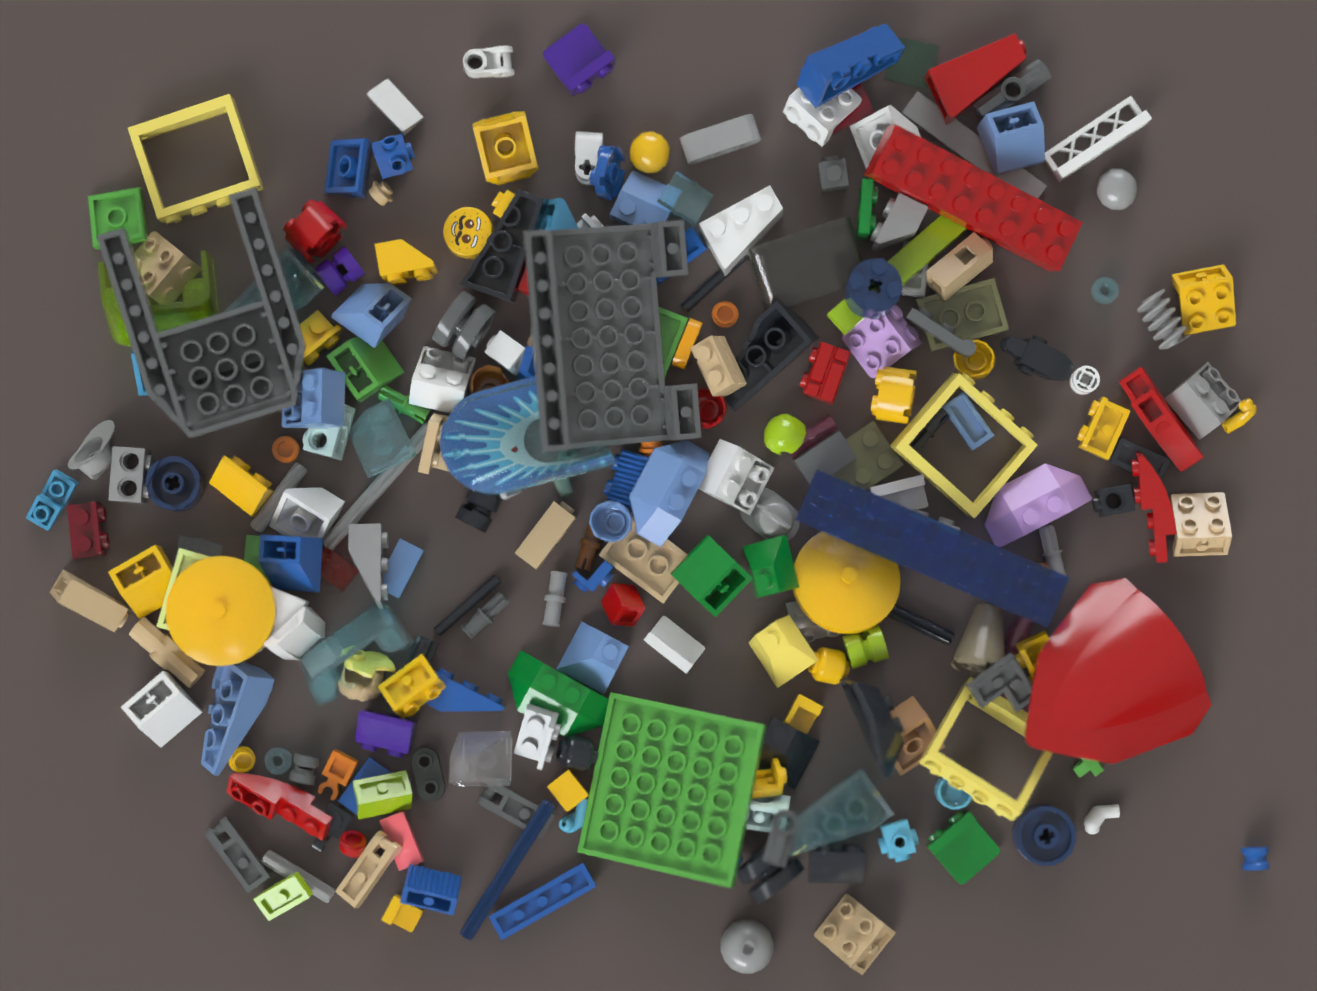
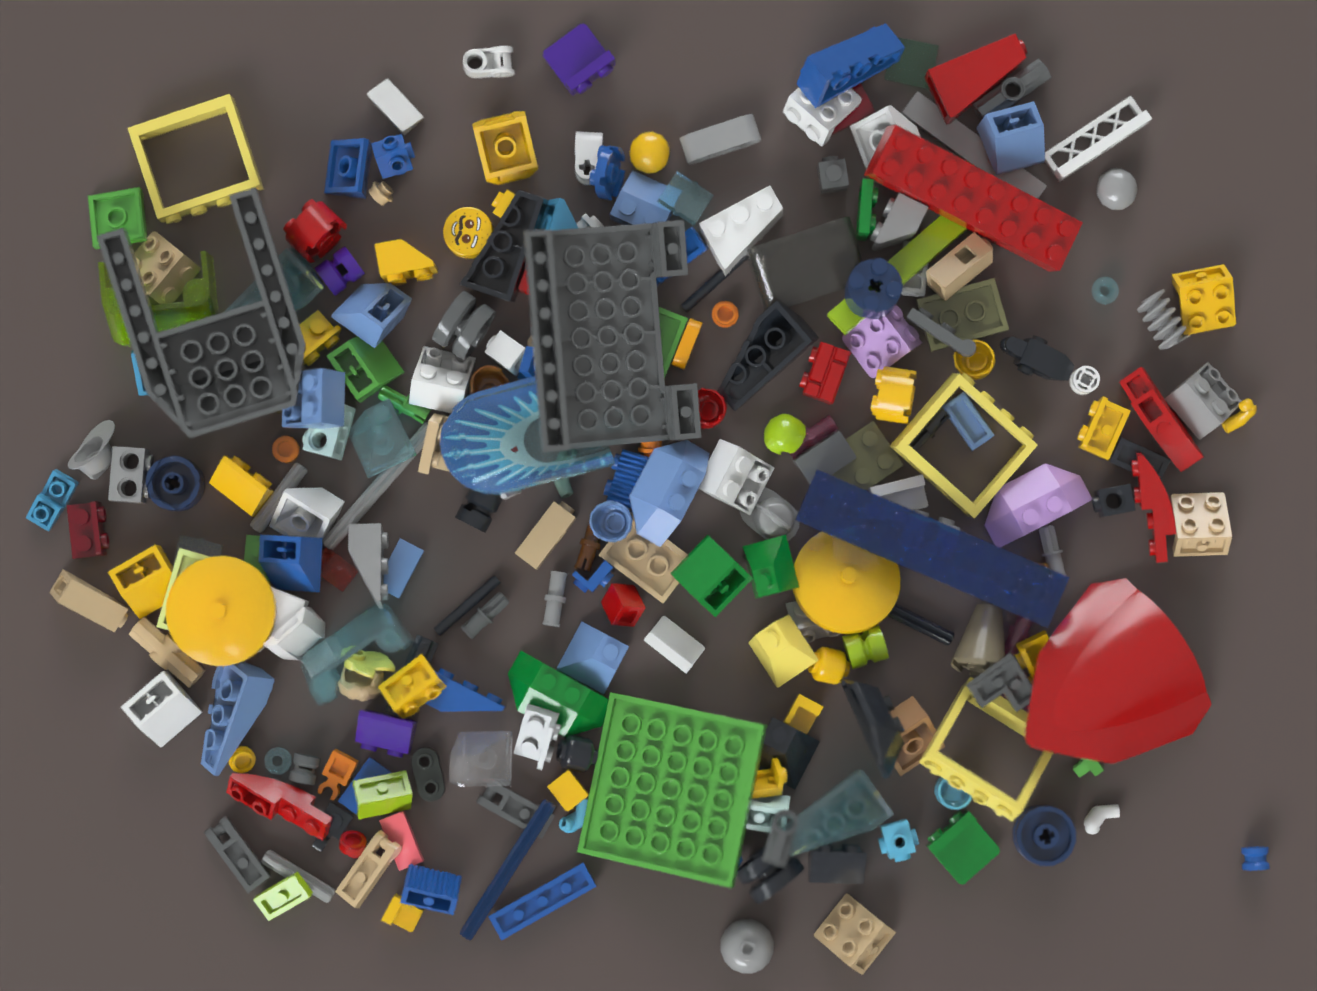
tan brick [690,335,747,396] -> none

